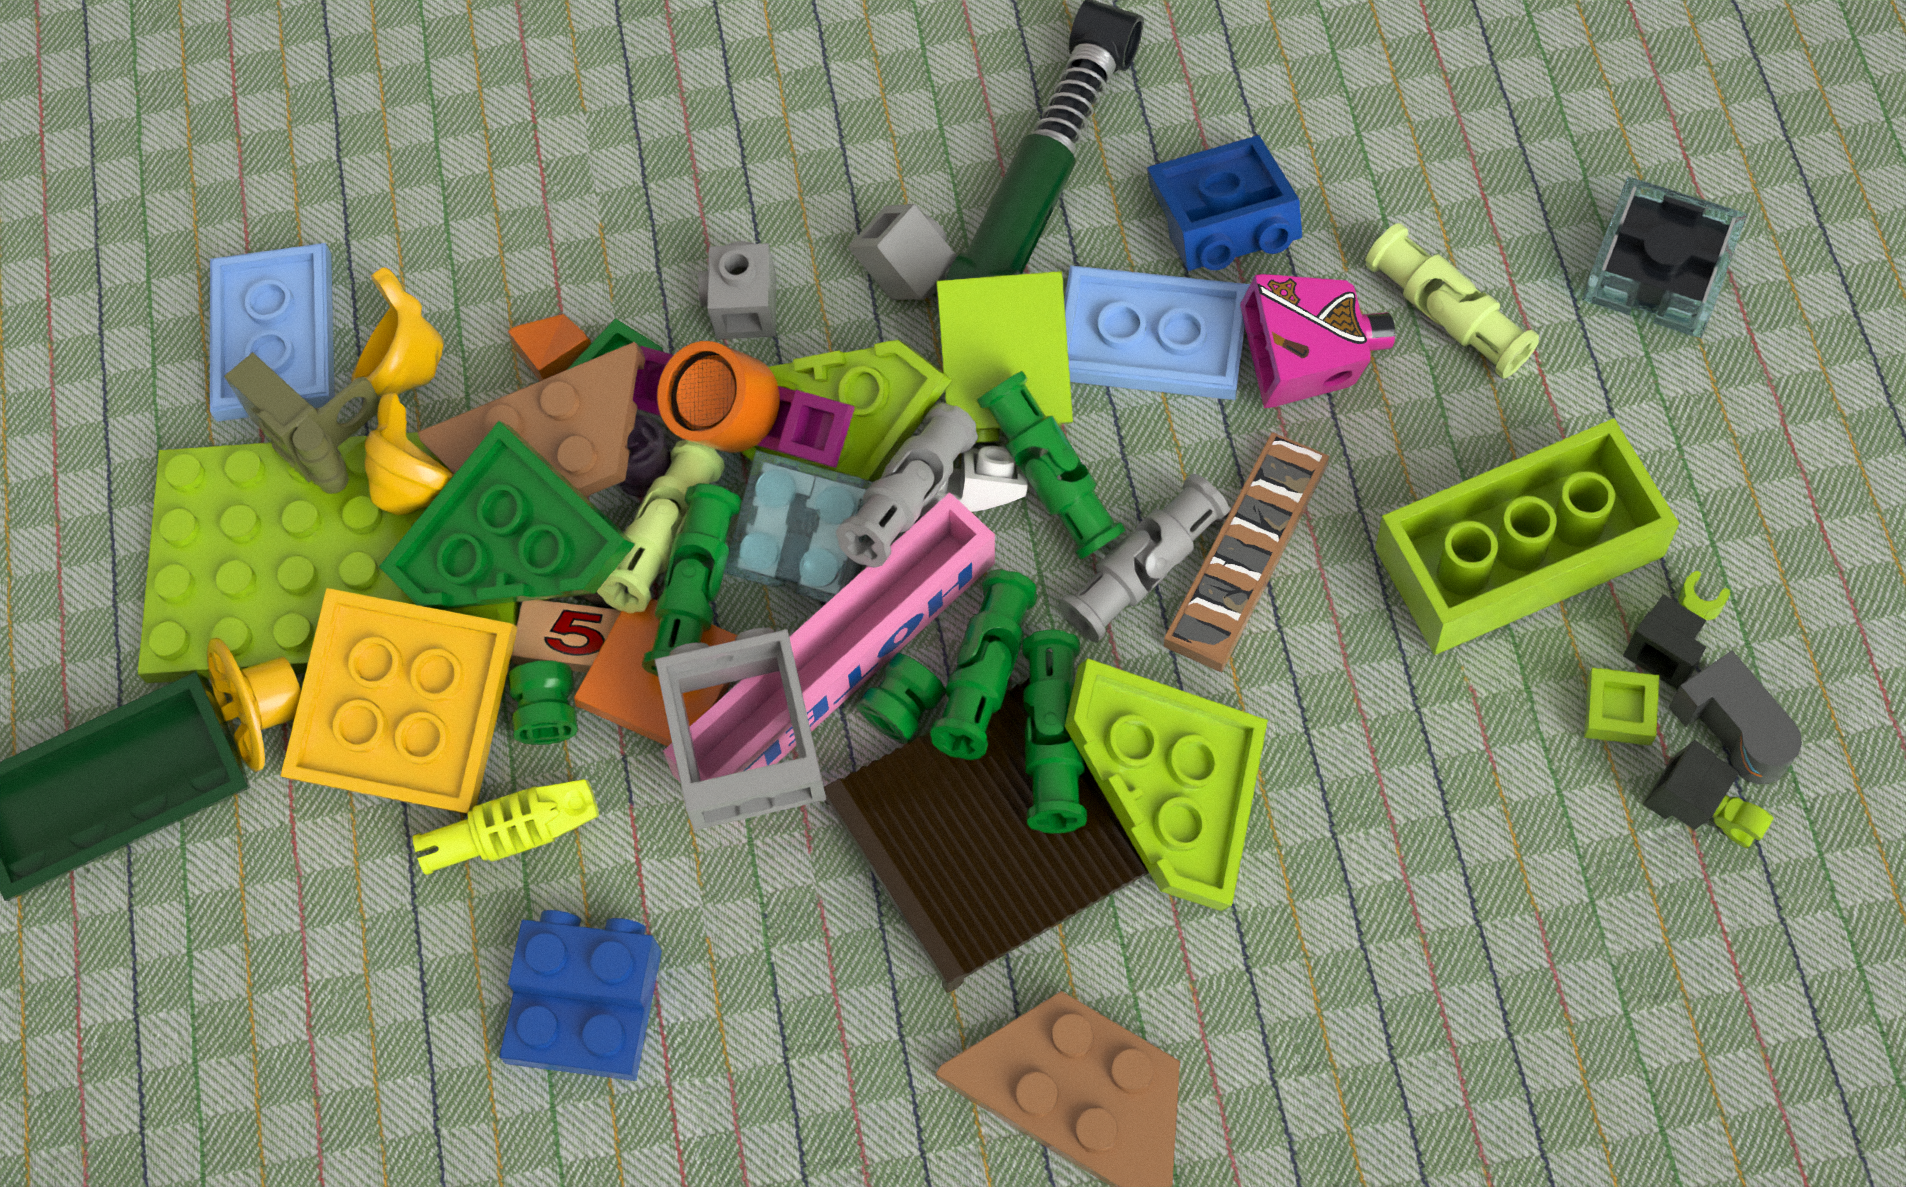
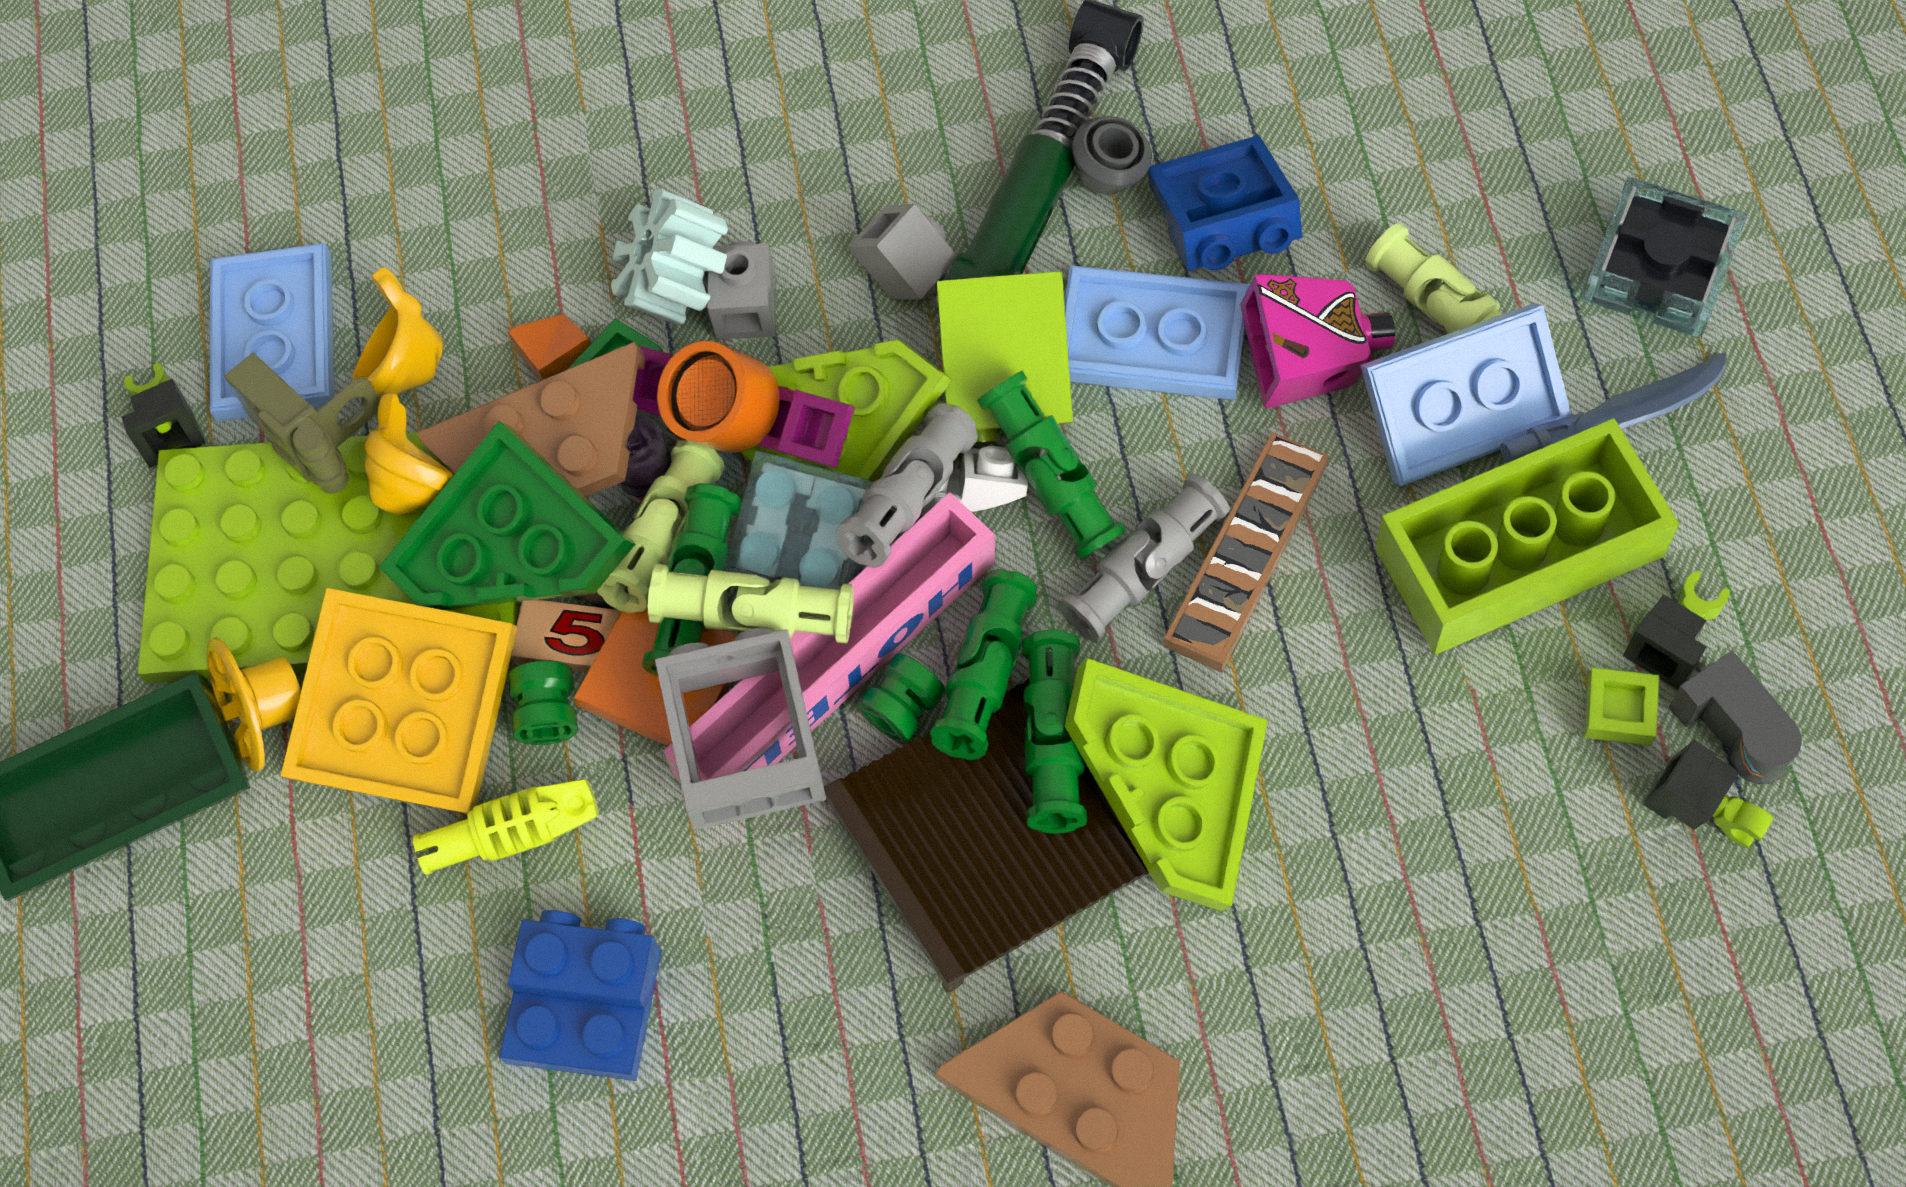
none -> pearl dark grey piece [121,363,206,468]
none -> light aqua gear [611,189,728,325]
none -> yellowish green piece [648,564,854,644]
none -> dark grey cone [1072,116,1152,194]
none -> light blue tile [1360,303,1571,486]
none -> sand blue sword [1500,353,1727,463]

